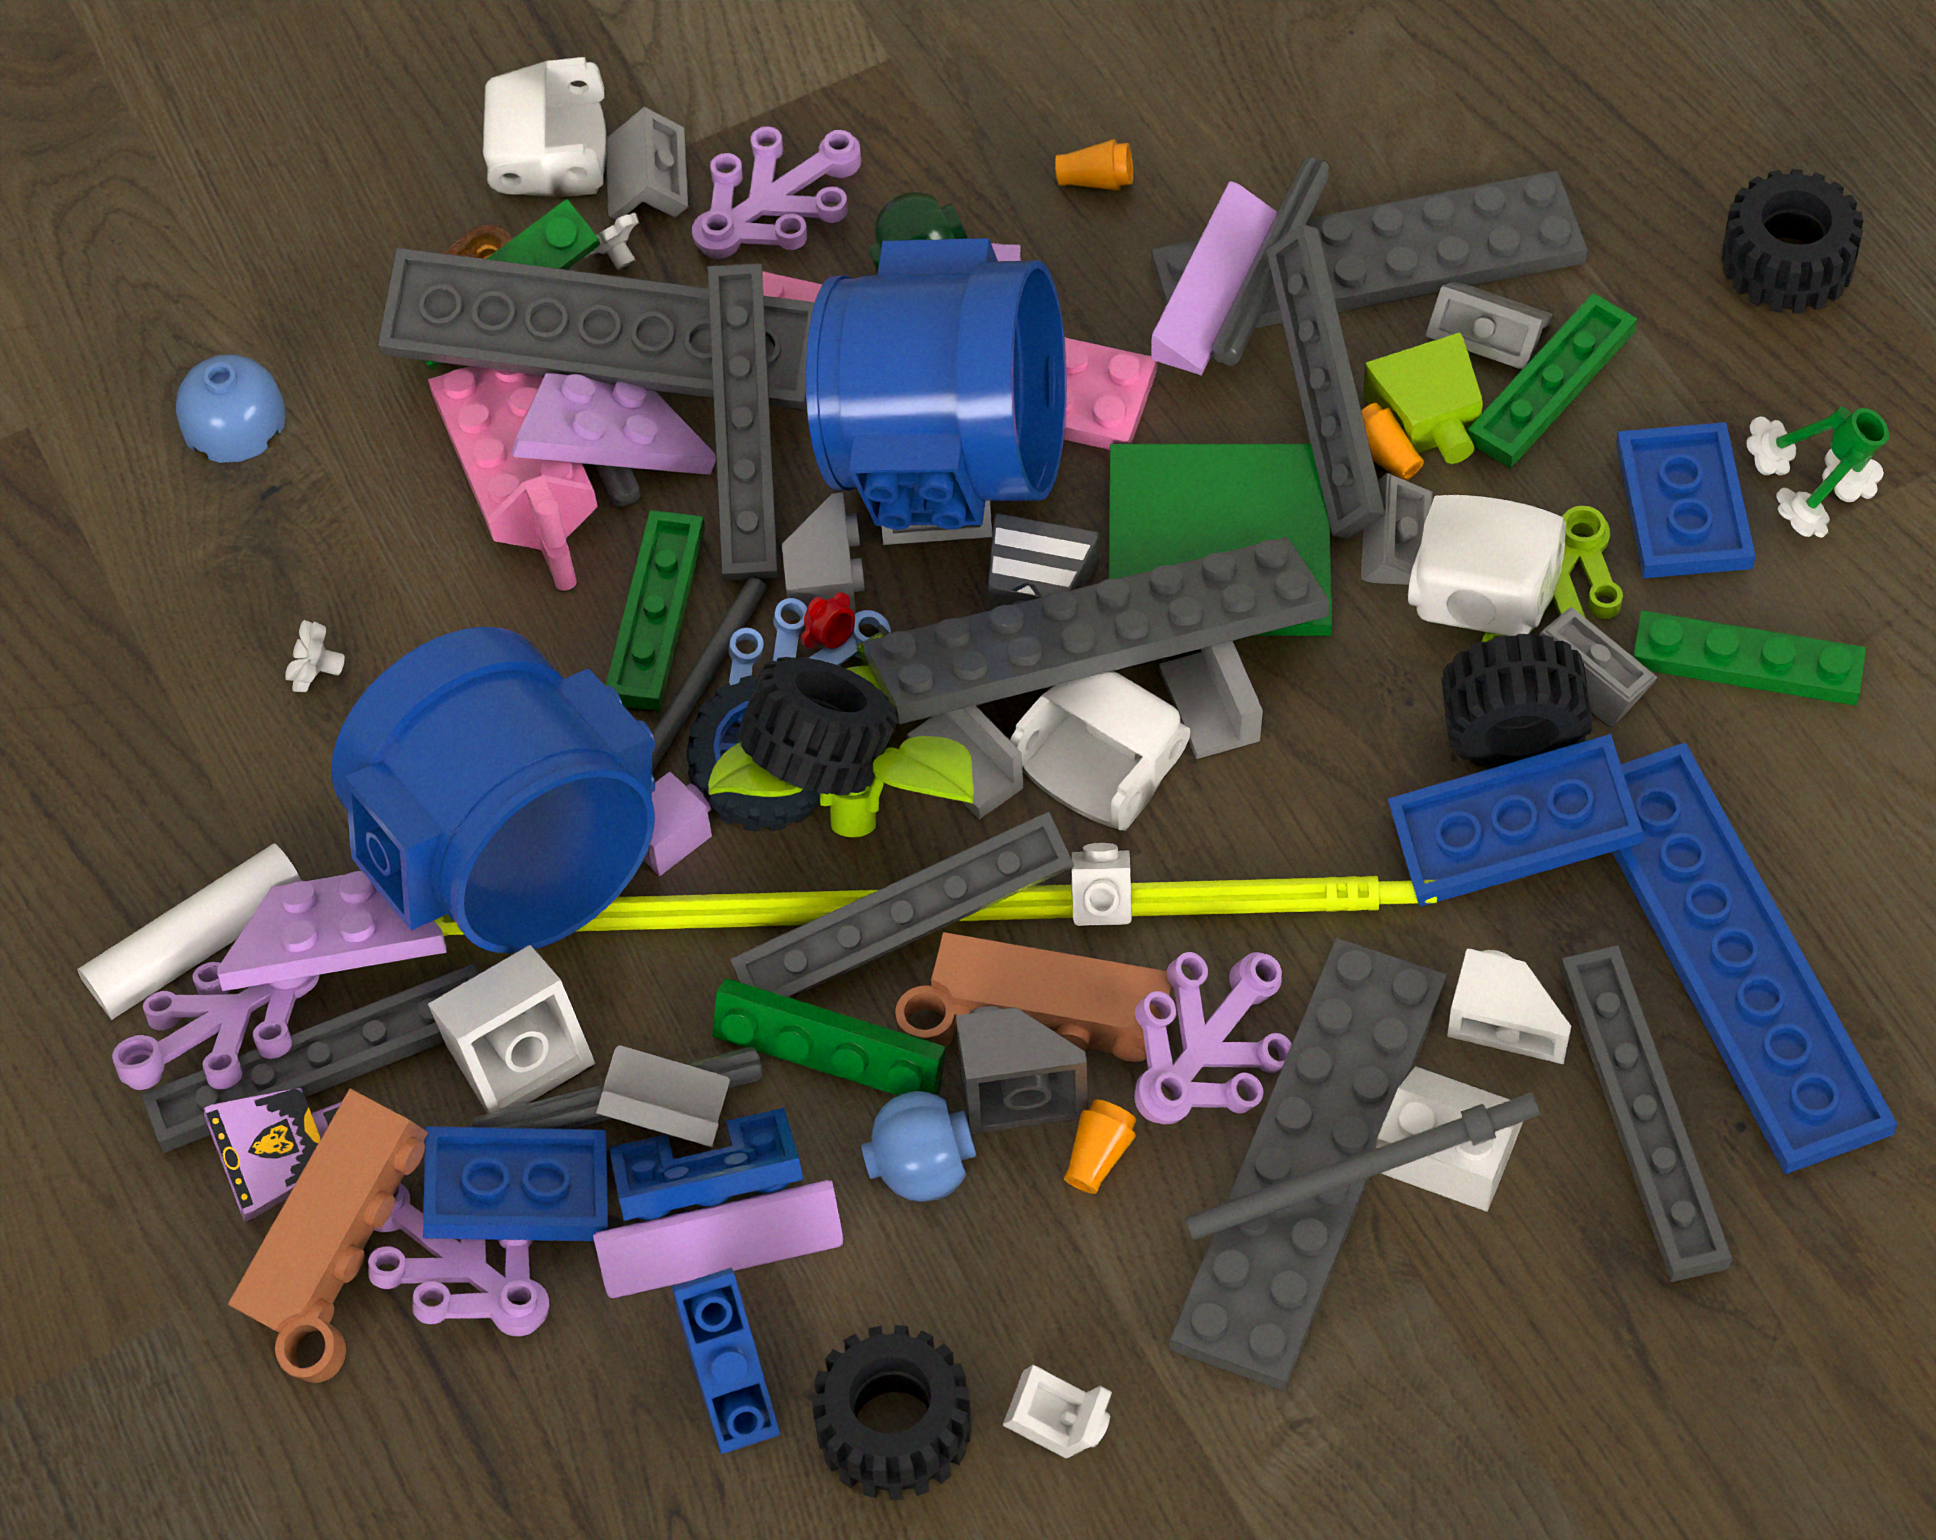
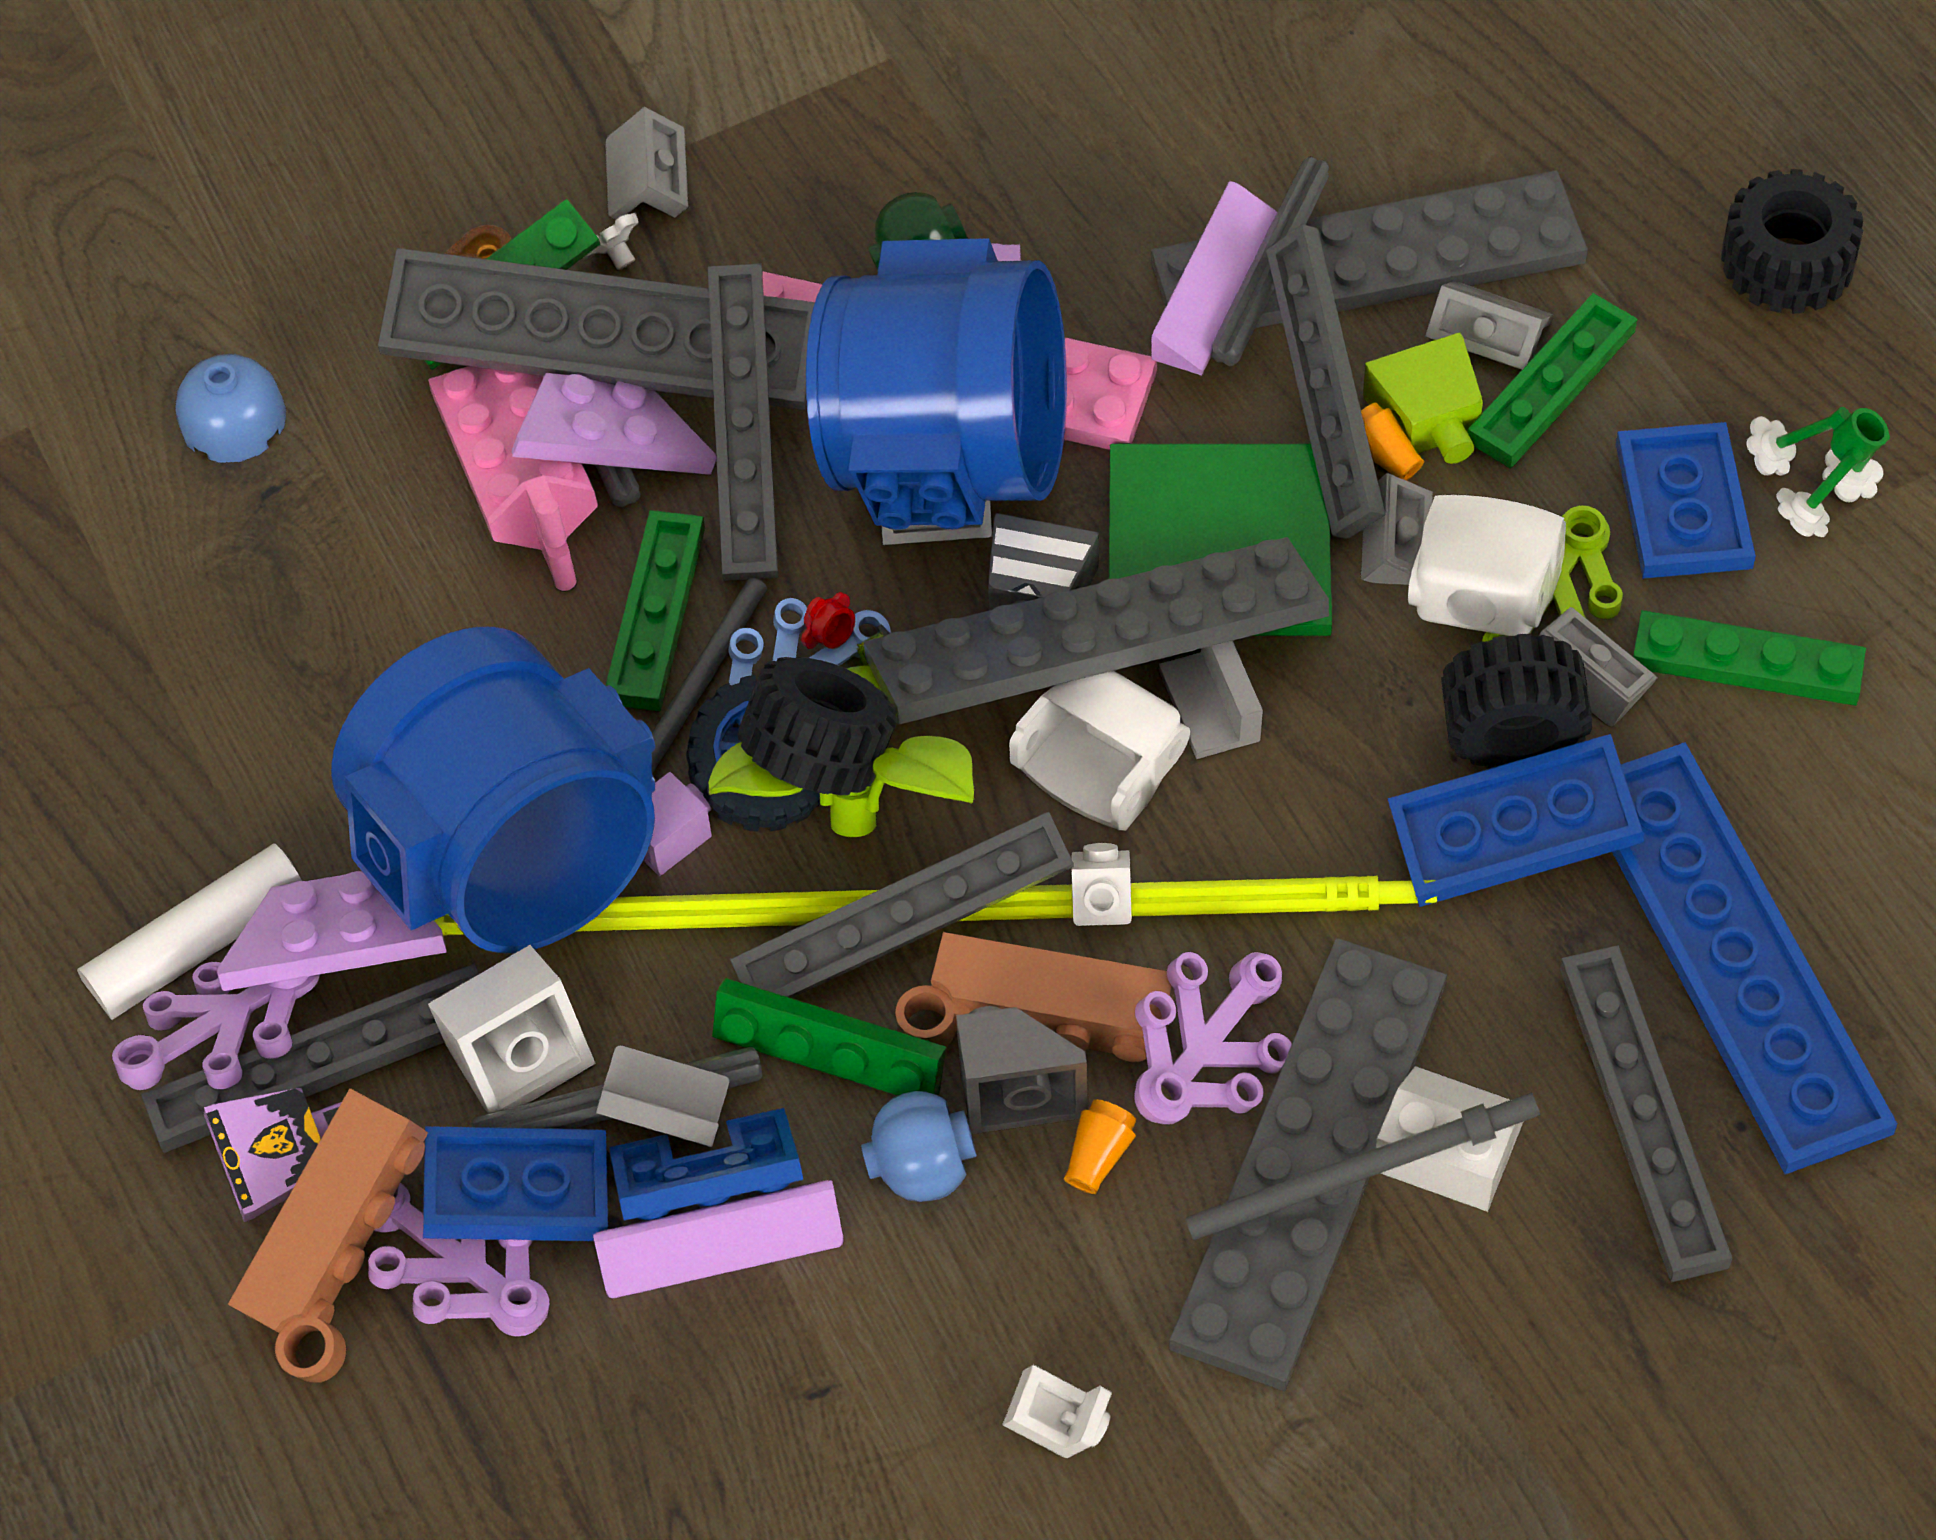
white plant [285,620,345,692] -> none
white piece [483,57,607,198] -> none
blue slope [672,1267,781,1454] -> none
lavender plant [692,127,861,259] -> none
light grey slope [782,492,865,621] -> none
black tyre [812,1325,972,1500] -> none
light grey panel [907,705,1023,820] -> none
light orange cone [1055,139,1133,191] -> none
white slope [1447,948,1571,1064] -> none

